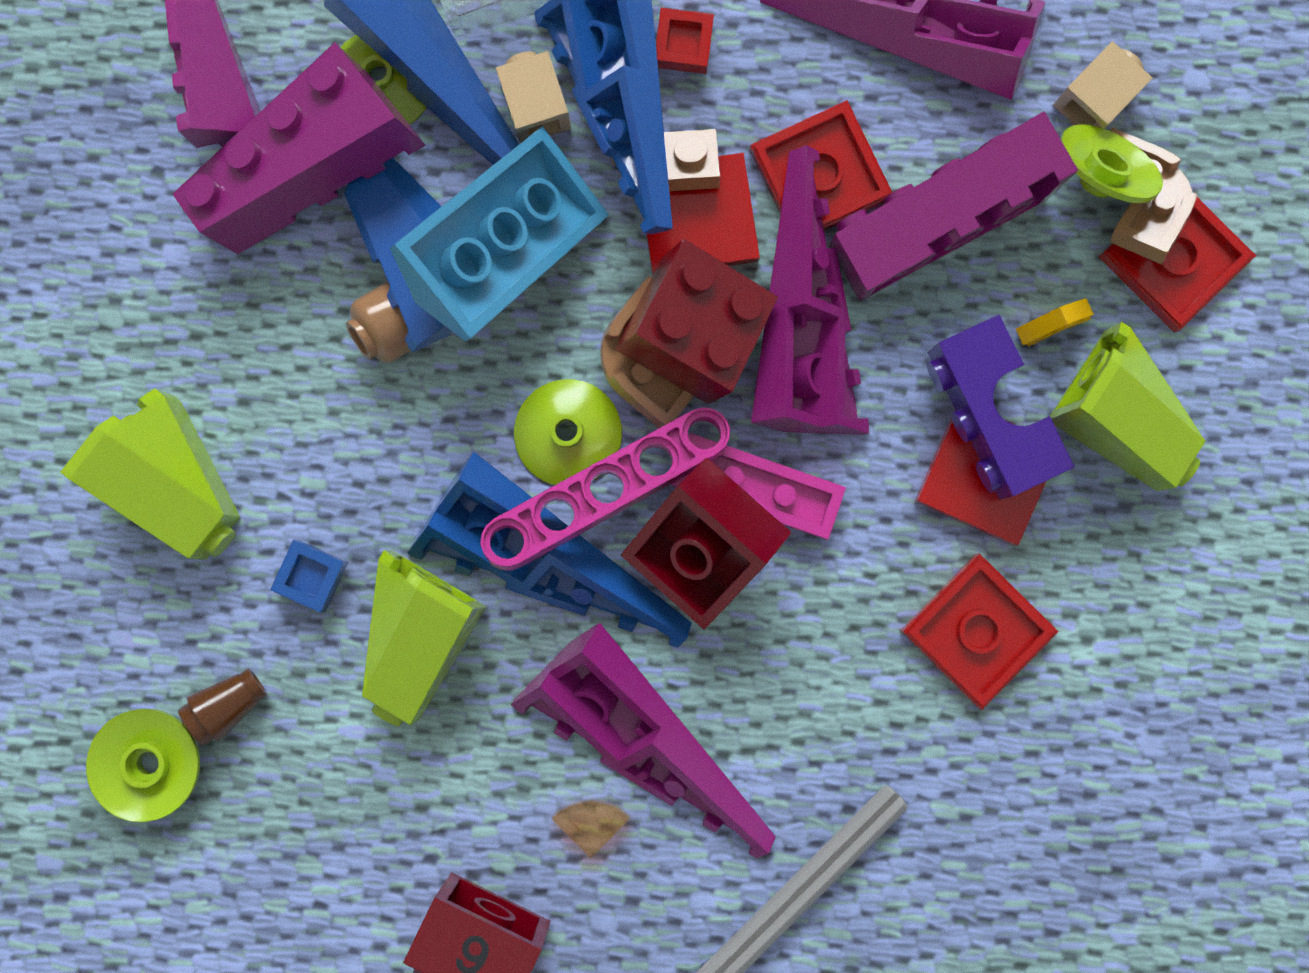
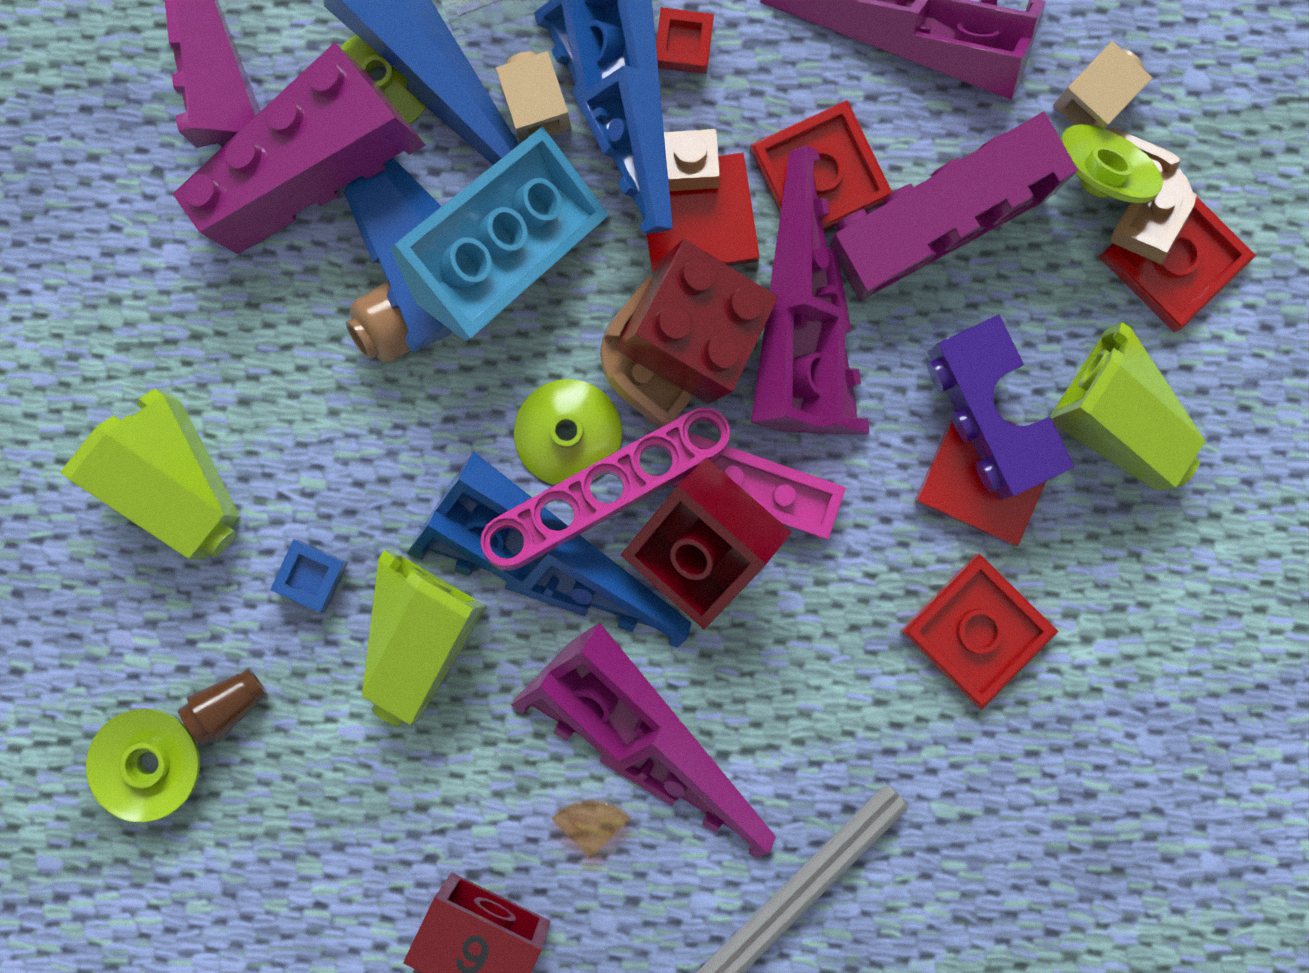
yellow tile [1016,298,1094,347] -> none

